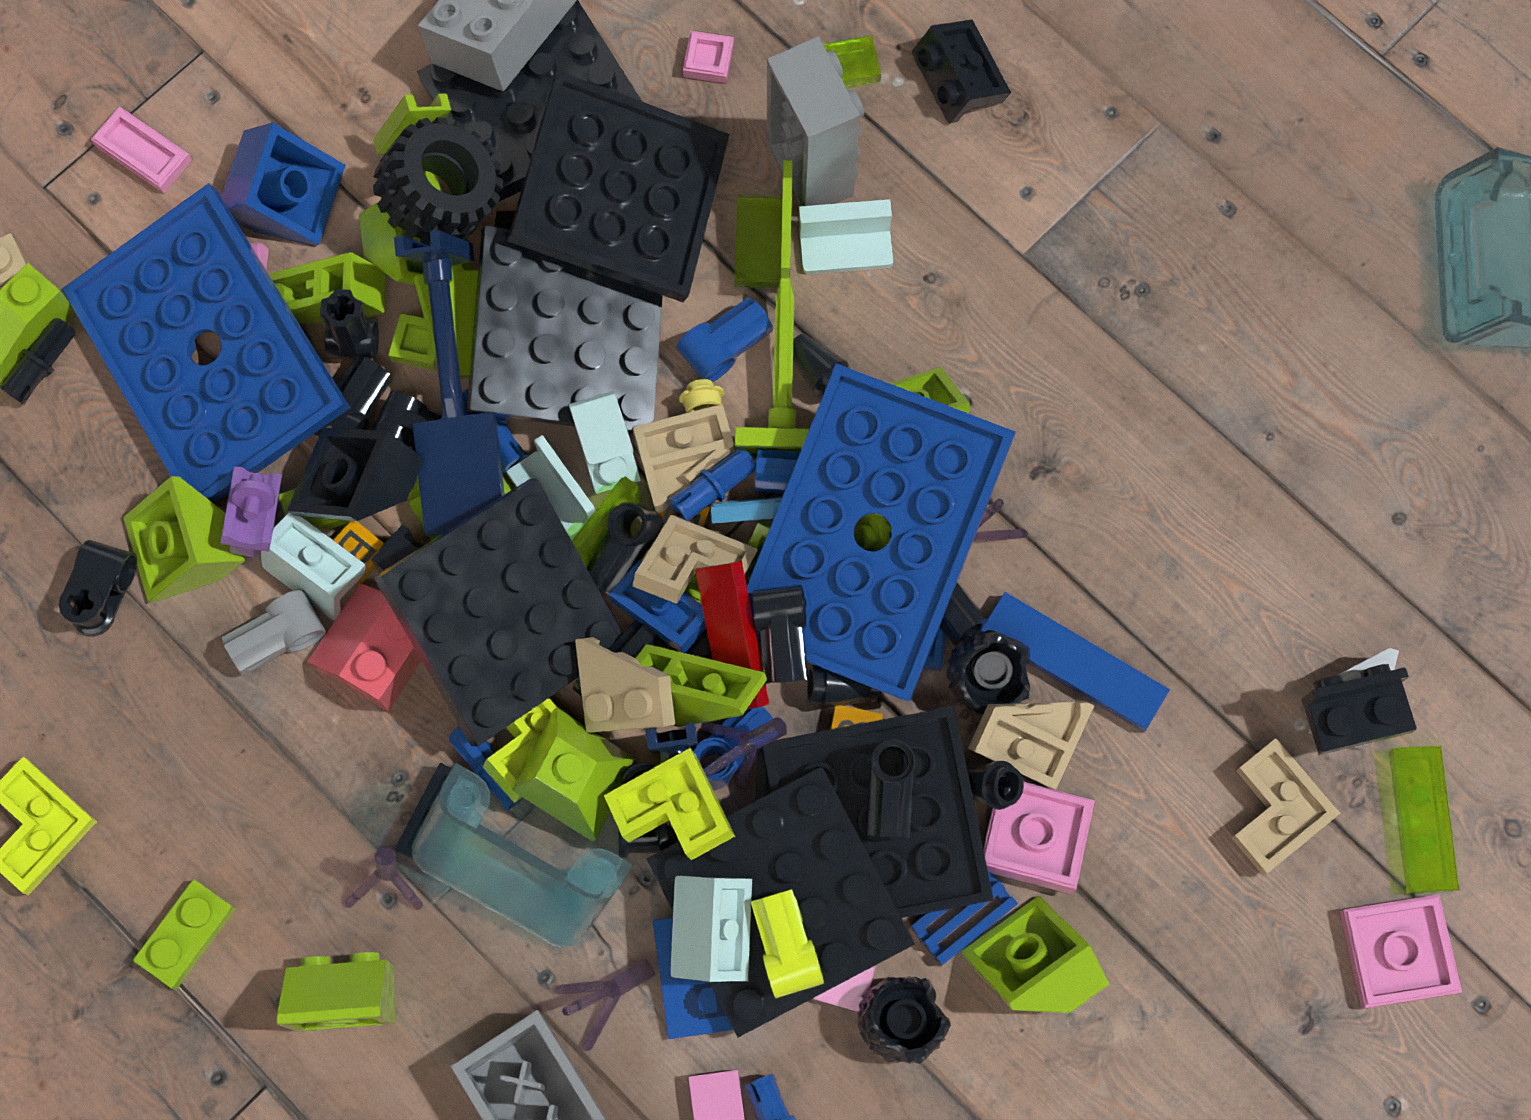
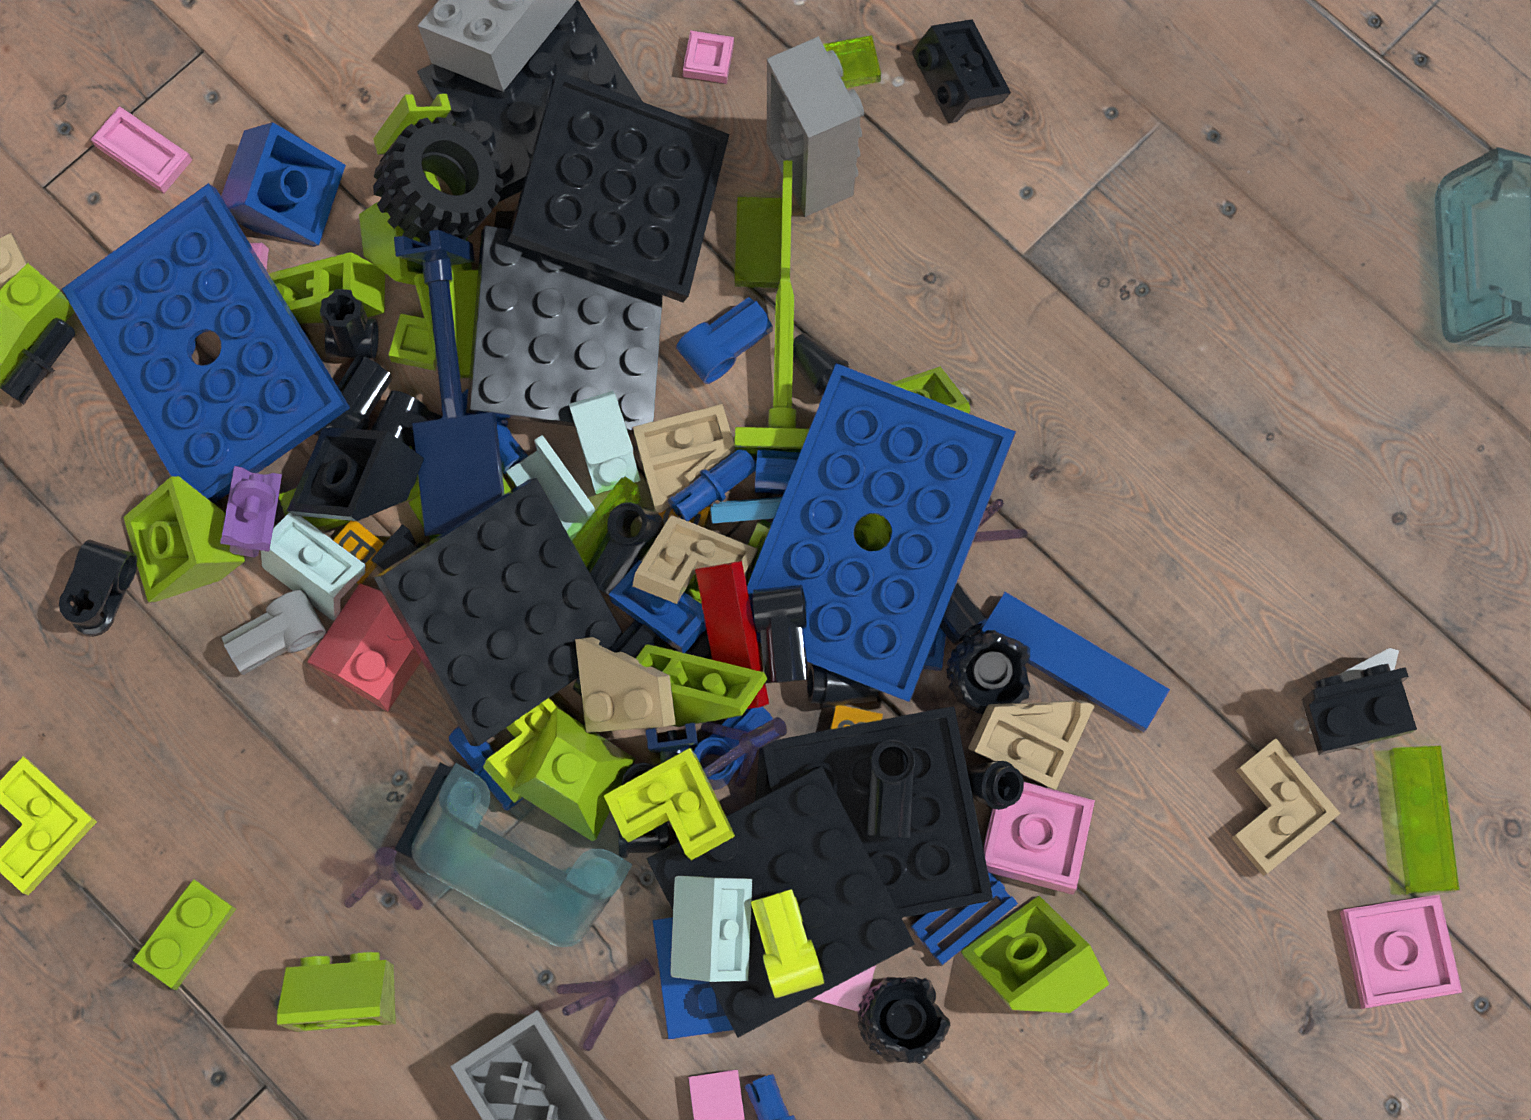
light yellow plate [679,379,725,413] -> none
light aqua panel [799,199,893,275] -> none

